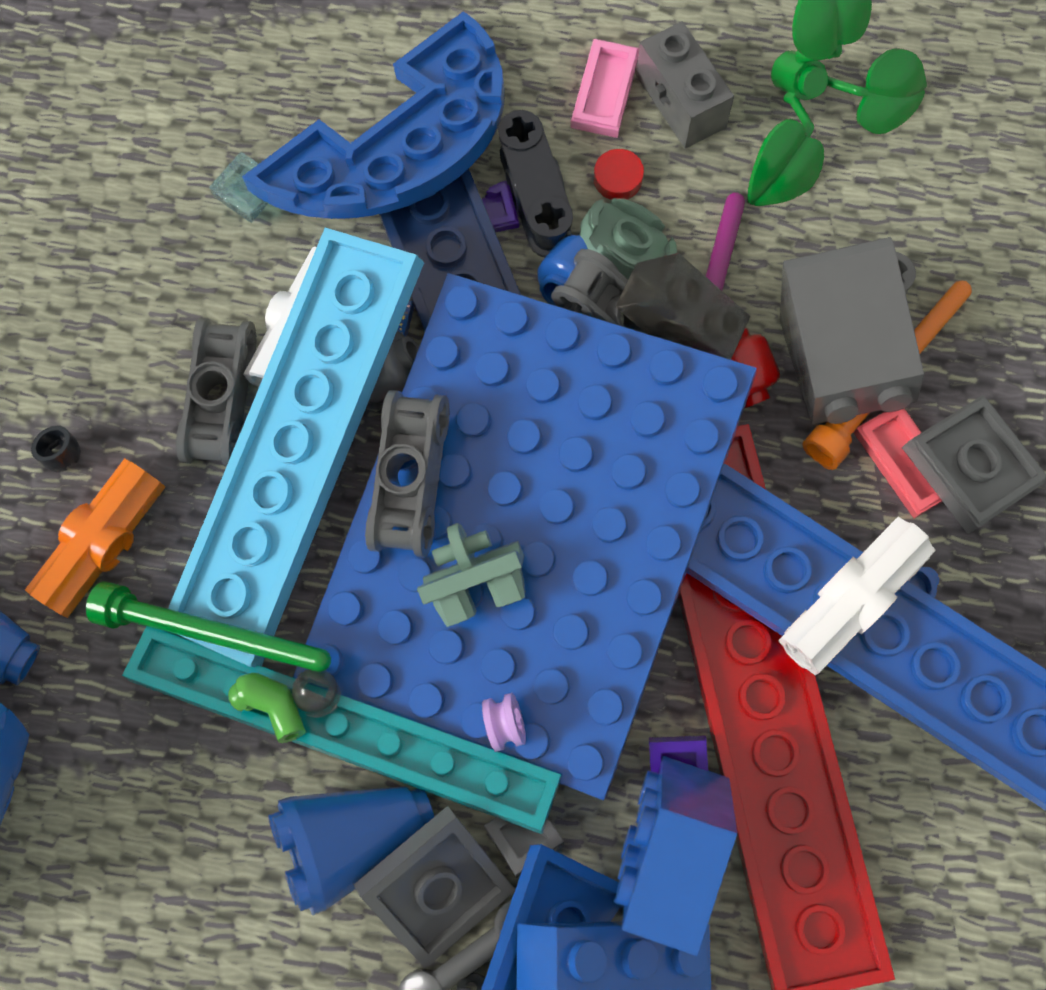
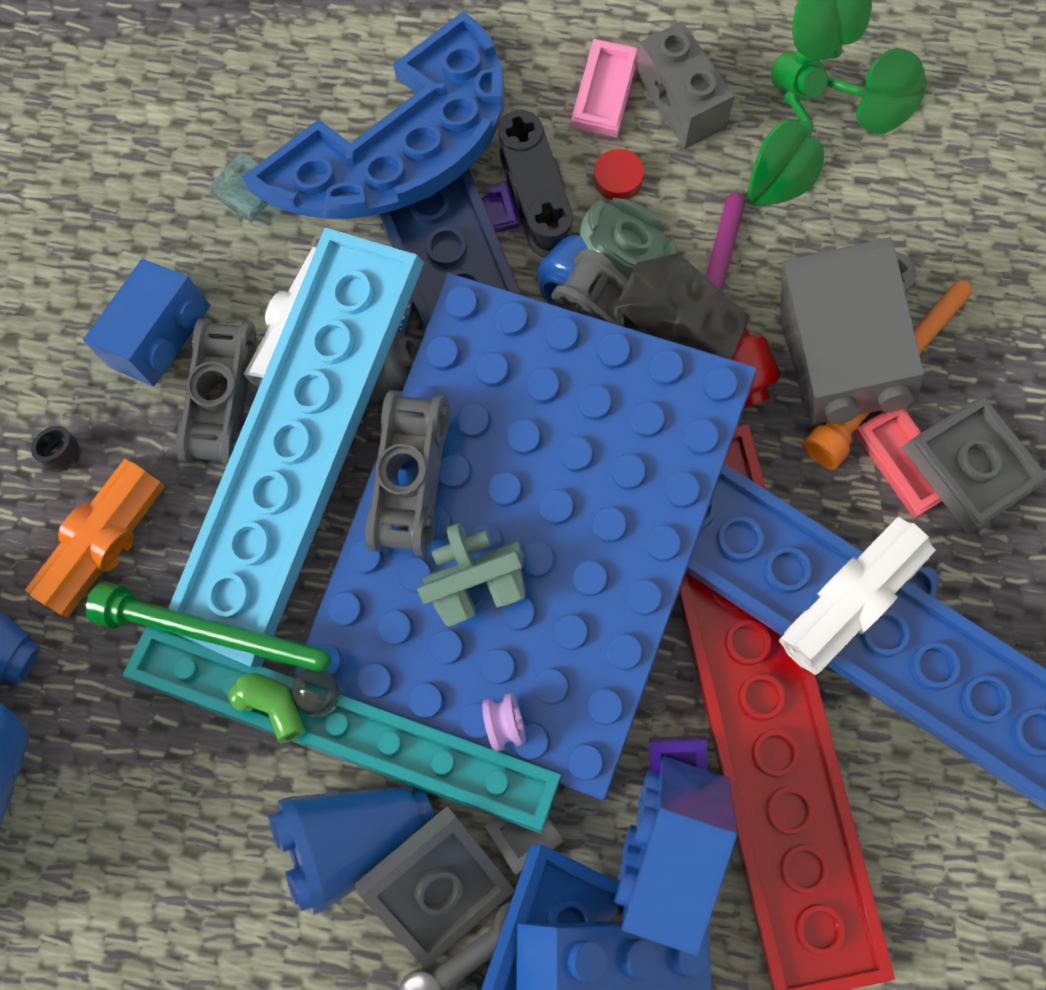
none -> blue brick [83,259,211,387]

